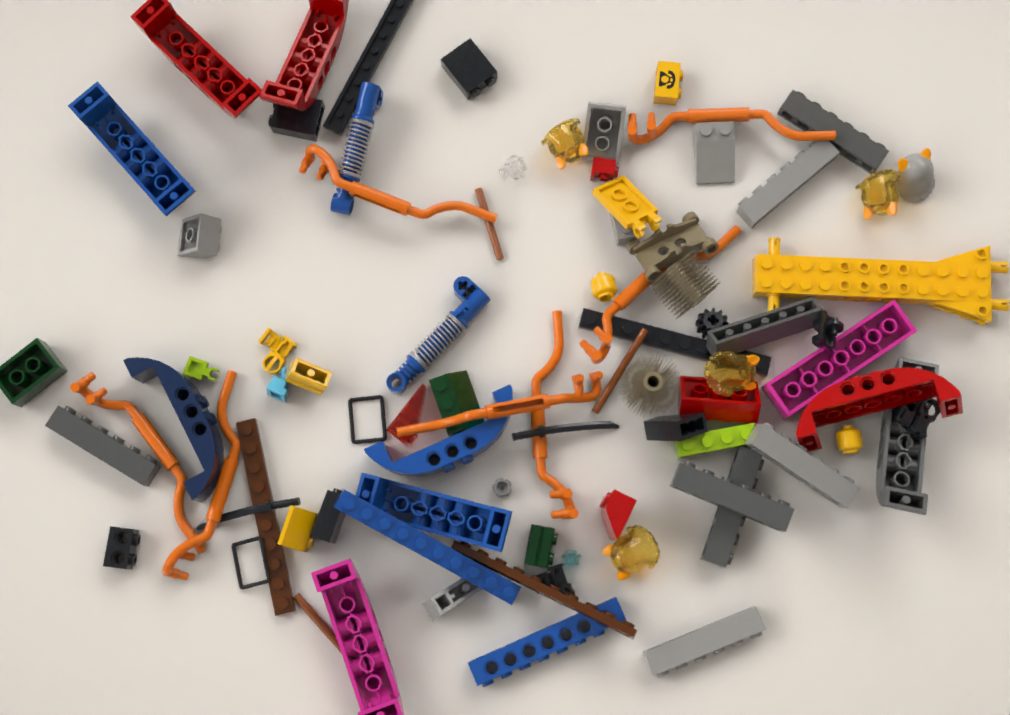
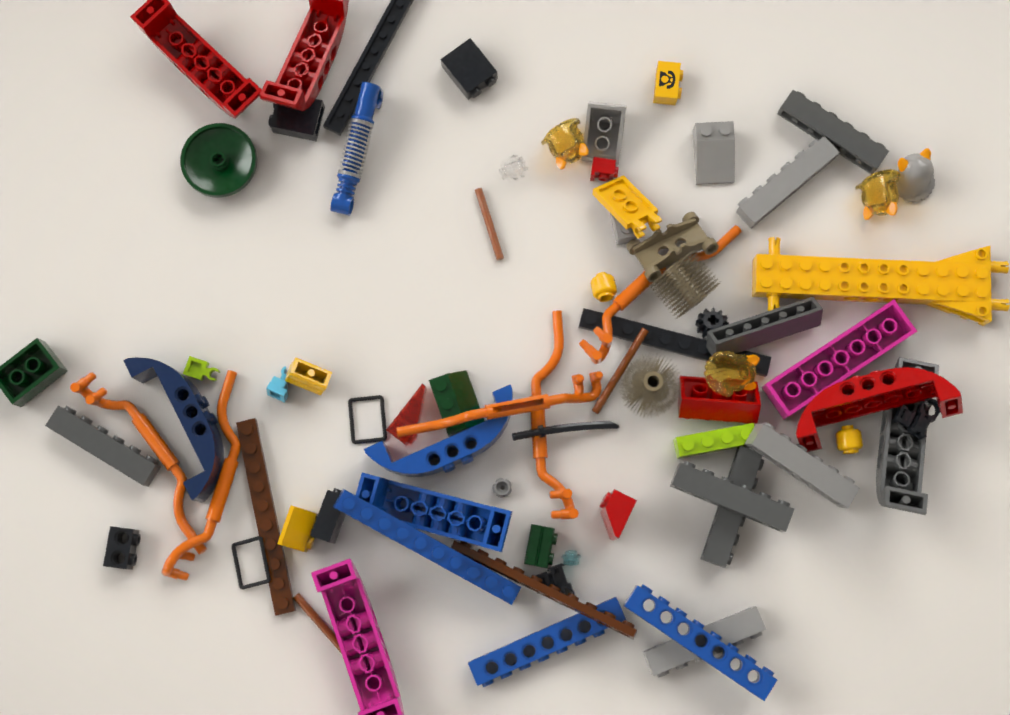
blue slope [68,81,196,216] -> none
light grey slope [178,213,222,258] -> none
black sword [196,497,301,530] -> none
yellow piece [258,328,297,374] -> none
orange piece [299,145,498,223] -> none
blue piece [386,276,490,395] -> none
light grey slope [422,578,482,621] -> none
clear yellow hair [602,525,660,580] -> none
orange piece [628,107,836,145] -> none
black slope [644,412,708,441] -> none
black hips [812,310,844,350] -> none
none -> dark green dish [180,123,257,198]
none -> blue brick [623,584,777,701]

